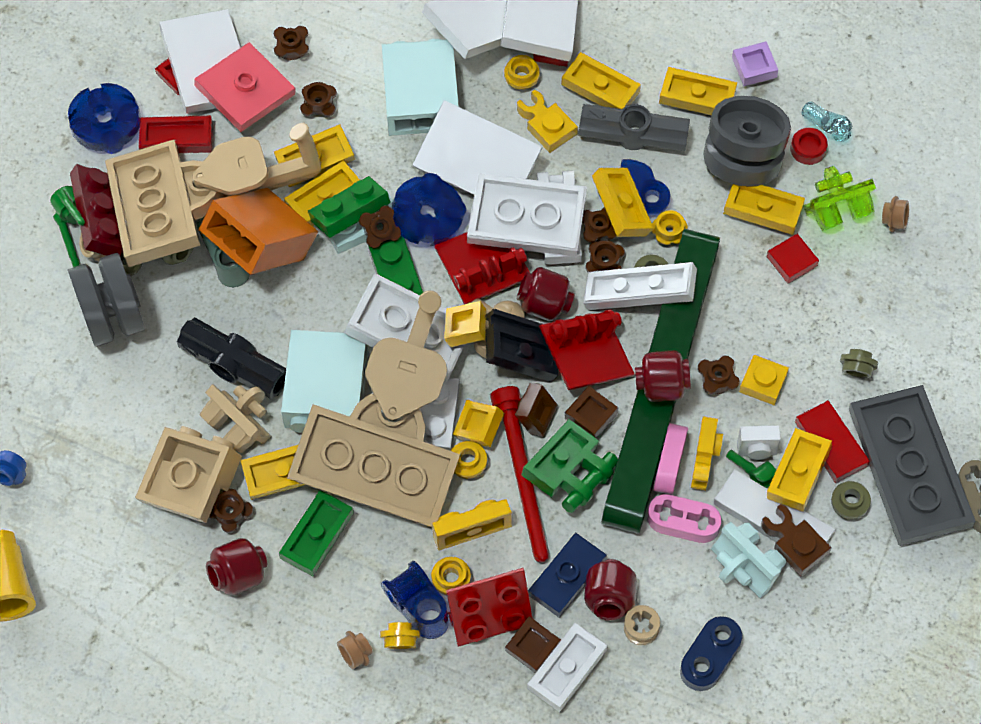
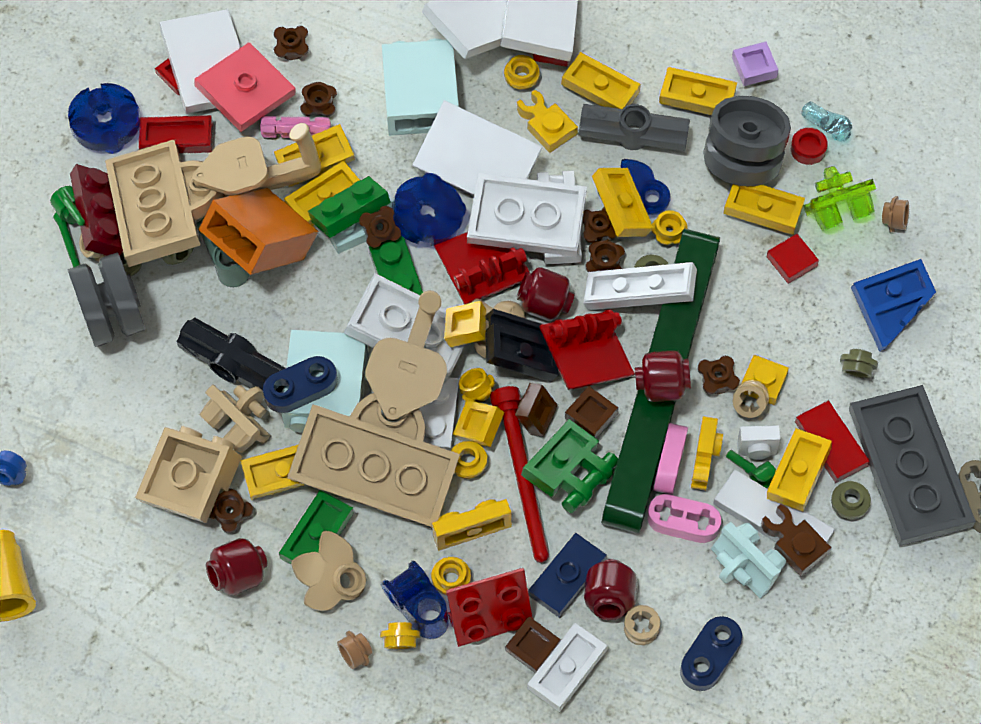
none -> bright pink axle [260,116,331,138]
none -> dark blue plate [263,356,337,413]
none -> tan plate [291,531,366,611]
none -> yellow plate [458,368,495,403]
none -> tan bush [732,380,769,418]
none -> blue wing [851,259,936,352]

